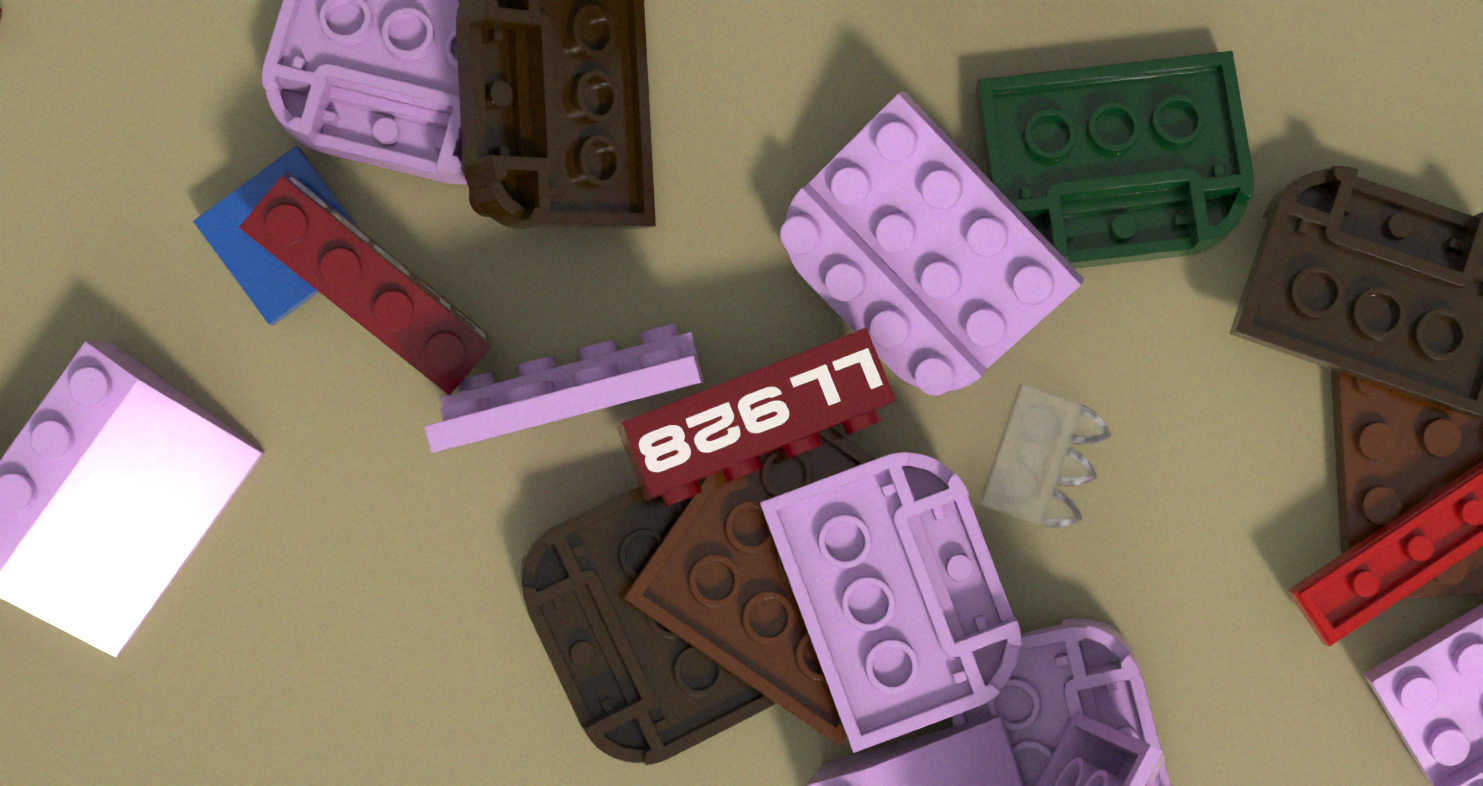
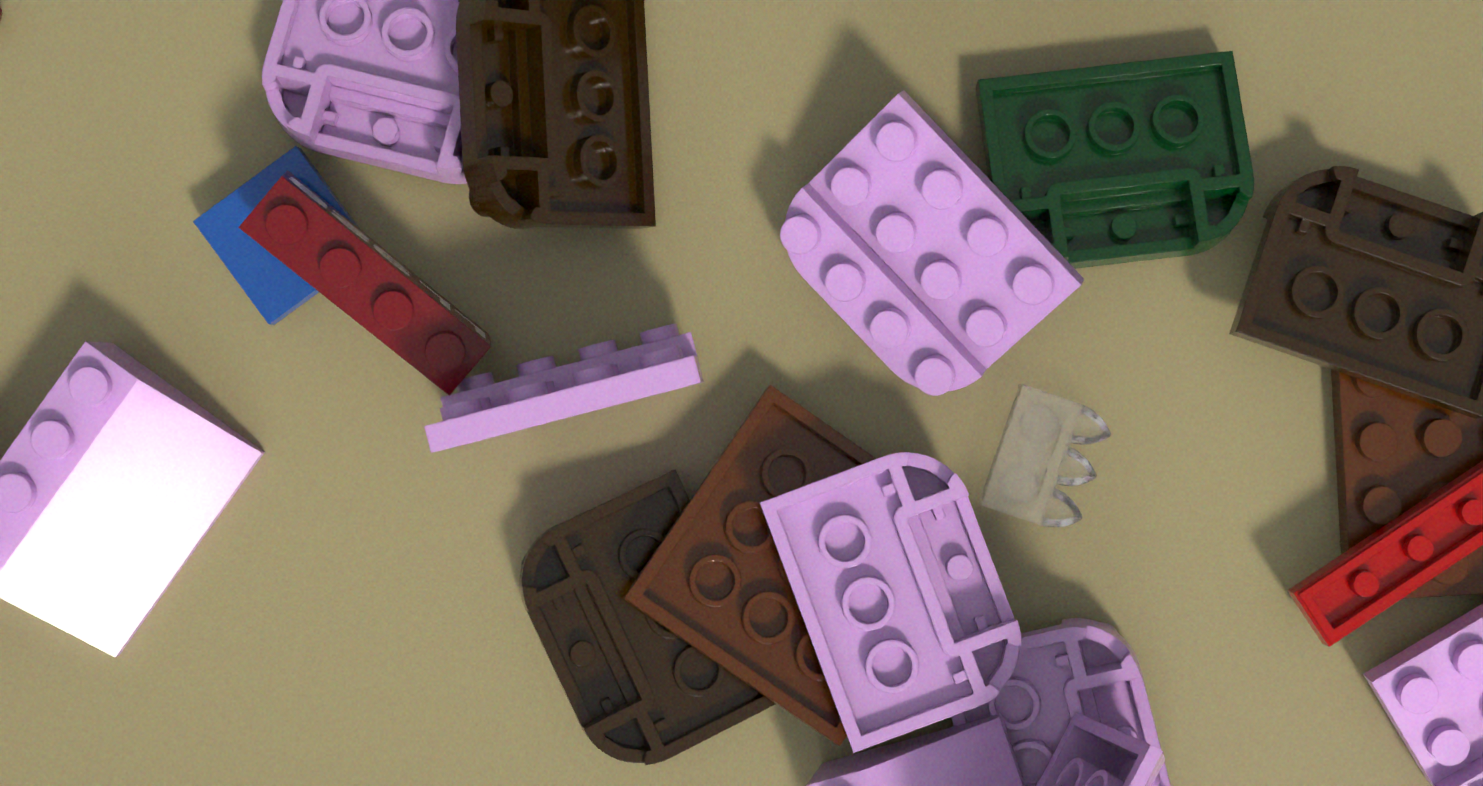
dark red brick [617,327,896,507] -> none

